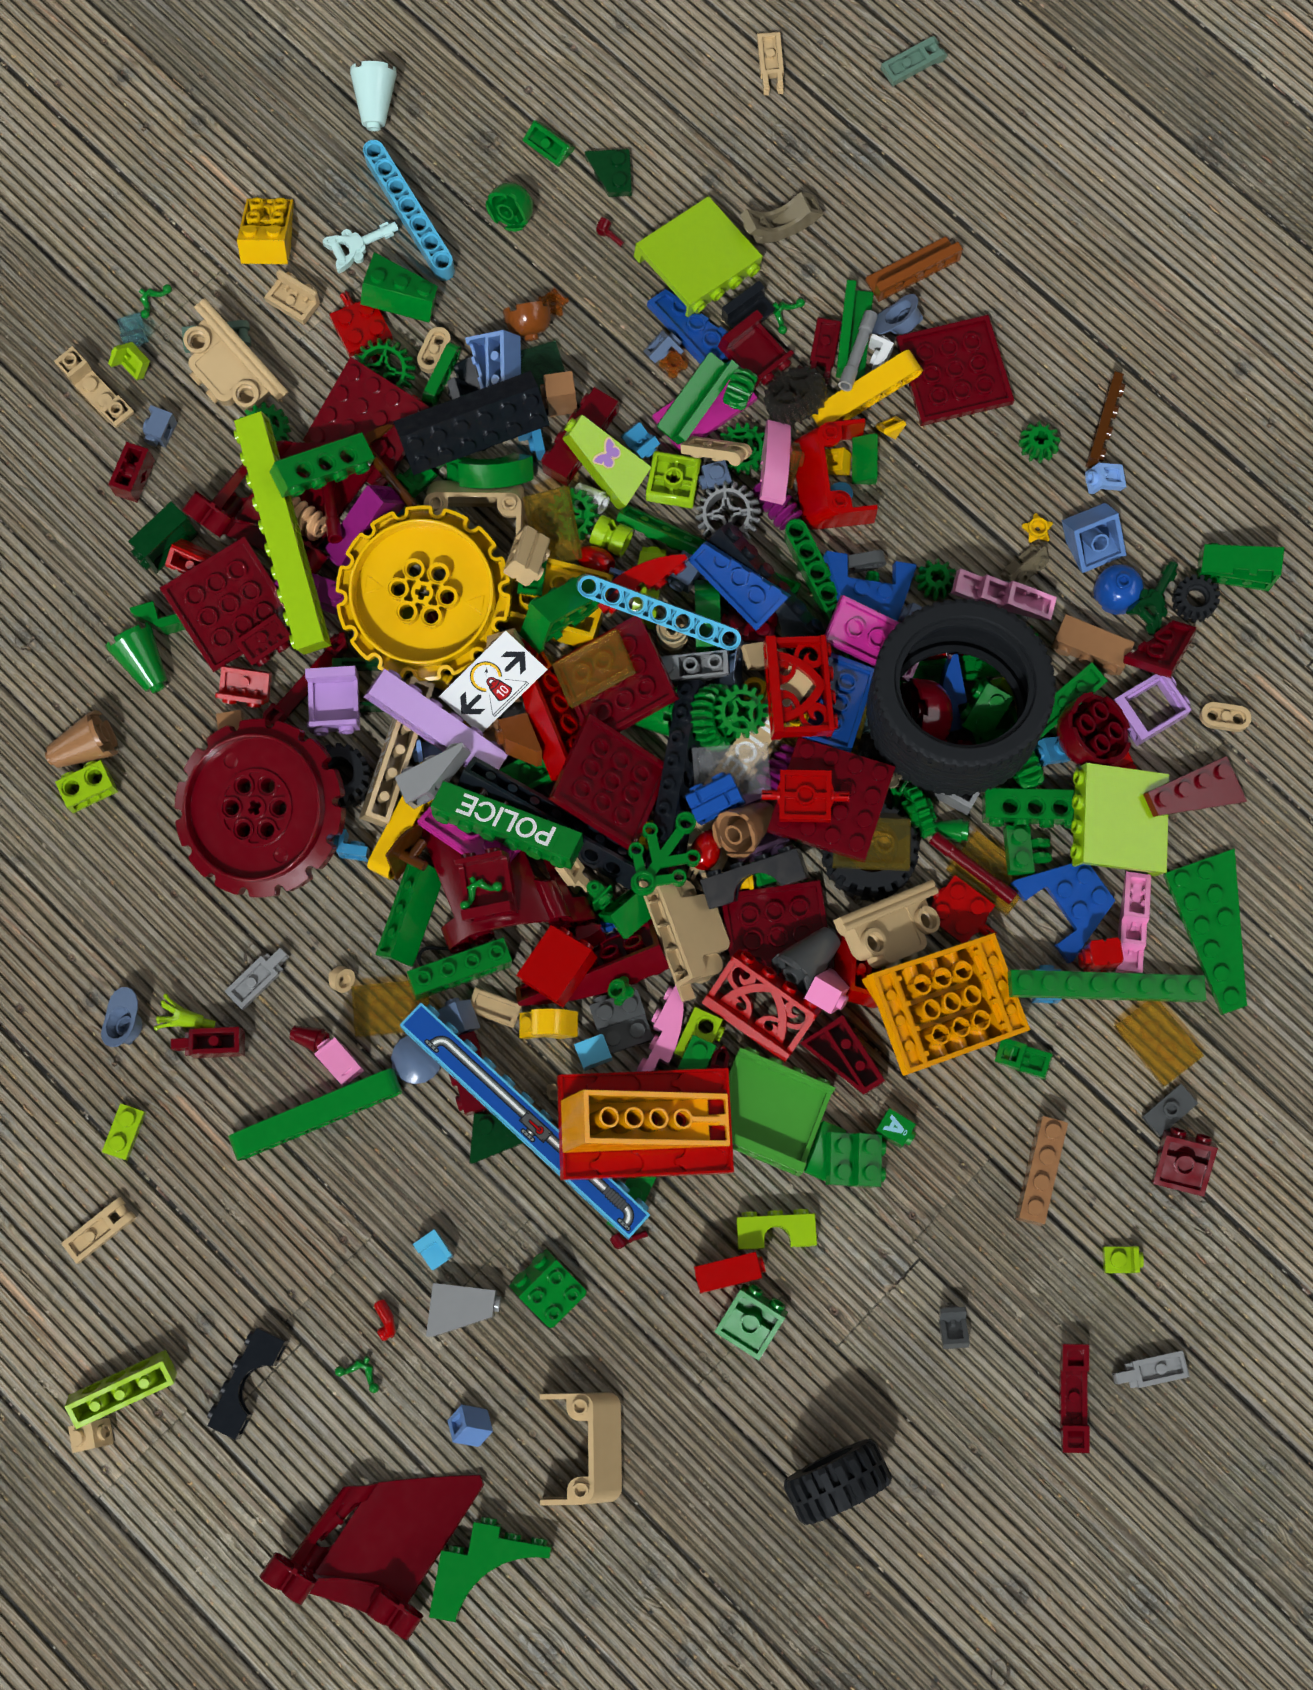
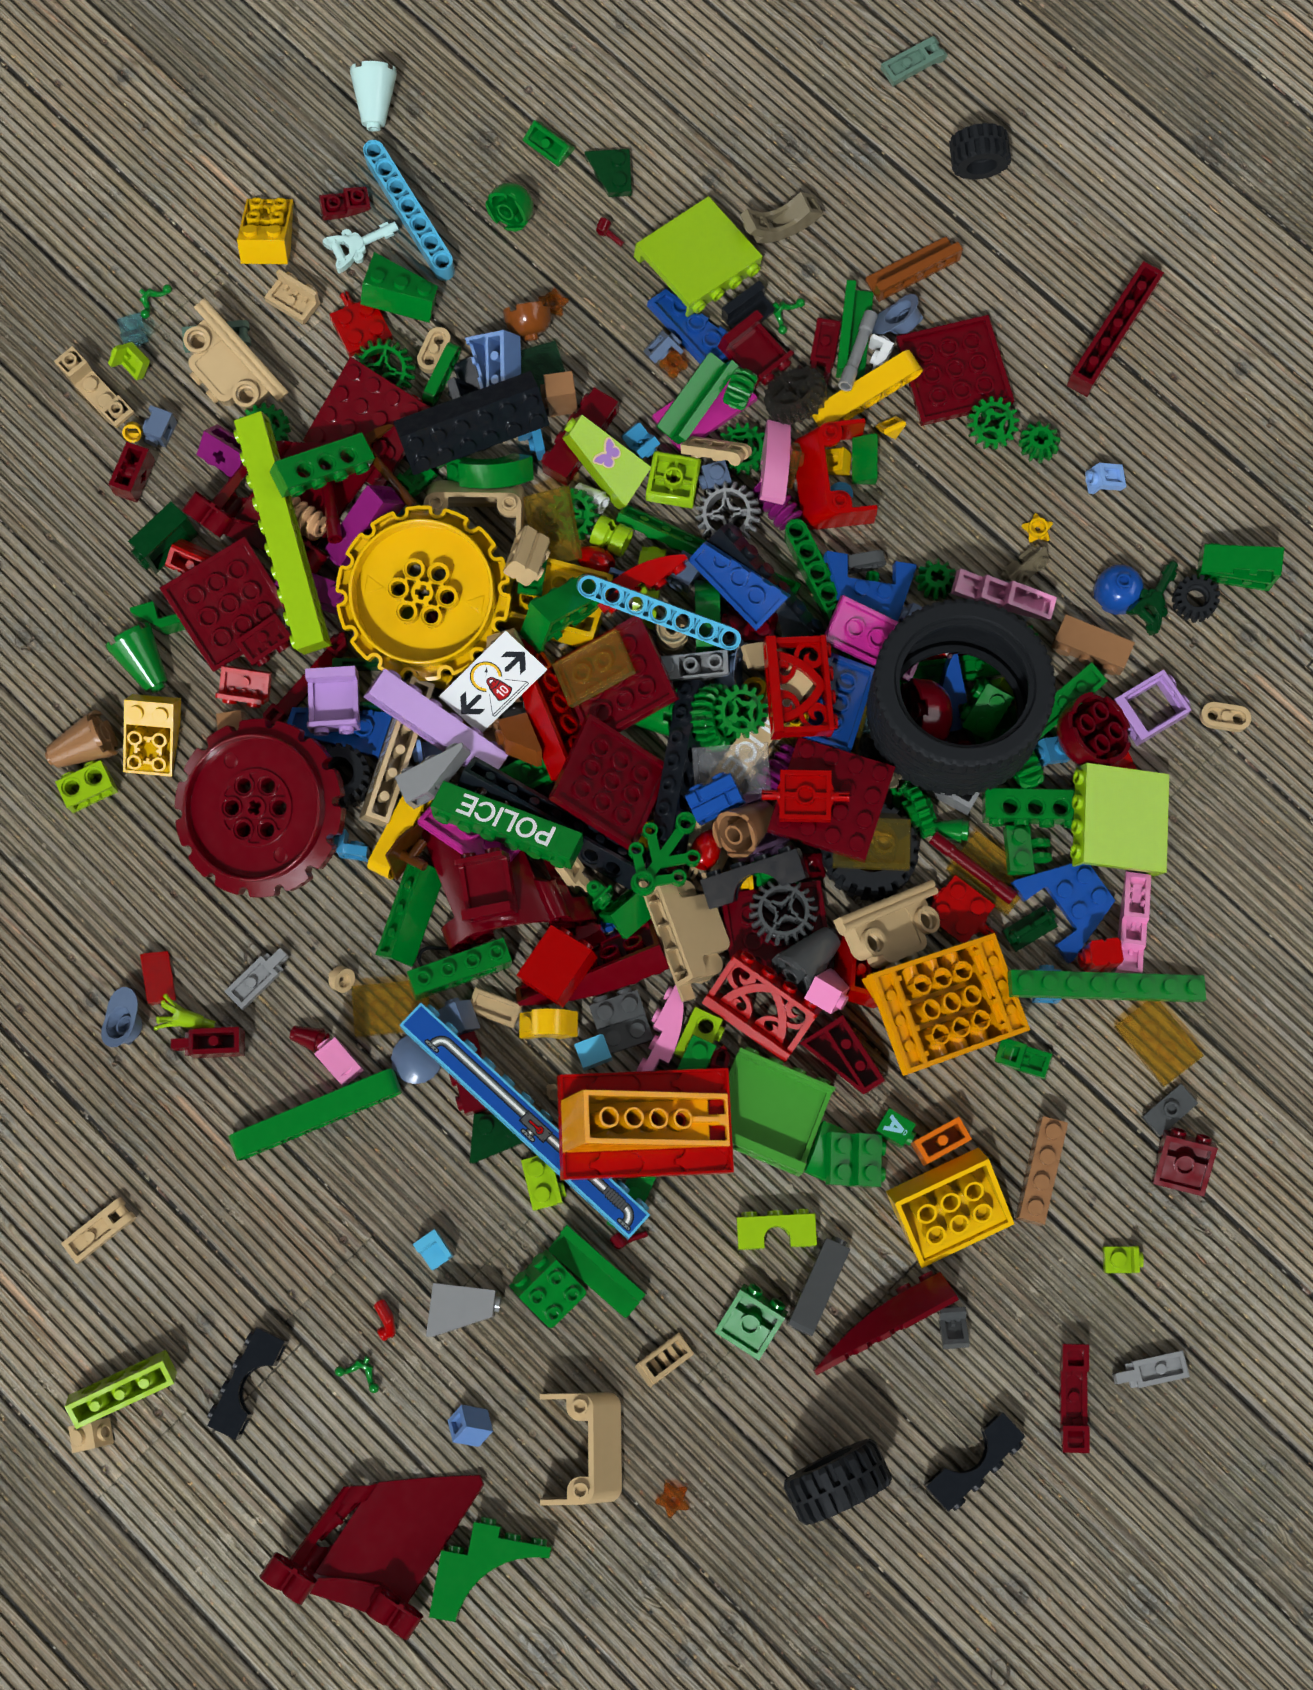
lime plate [102,1103,146,1161] -> none
green piece [460,876,502,910] -> none
green plate [608,976,635,1006] -> none
red brick [694,1252,766,1294] -> none
tan hinge [757,32,784,95] -> none
medium blue slope [1061,503,1126,573] -> none
reddish brown plate [1085,371,1126,468] -> none
dark red wing [1123,620,1197,678] -> none
dark red wing [1143,756,1247,817] -> none
green wing [1163,848,1247,1015] -> none
none -> yellow hinge [122,421,143,443]
none -> yellow slope [123,694,181,777]
none -> red slope [140,951,177,1006]
none -> magenta brick [196,424,242,477]
none -> blue wing [287,707,393,759]
none -> dark red slope [319,187,371,221]
none -> lime bracket [521,1156,567,1211]
none -> green panel [548,1225,646,1318]
none -> tan slope [635,1333,695,1388]
none -> clear orange plate [655,1482,689,1518]
none -> dark grey gear [749,881,817,947]
none -> dark grey slope [786,1236,850,1336]
none -> dark red slope [800,853,826,881]
none -> dark red wedge [813,1270,959,1375]
none -> yellow slope [886,1147,1014,1268]
none -> orange brick [911,1117,972,1167]
none -> black arch [924,1411,1025,1512]
none -> black tyre [949,123,1011,180]
none -> green gear [966,396,1020,450]
none -> dark green hinge [1002,905,1058,952]
none -> dark red brick [1067,261,1164,397]

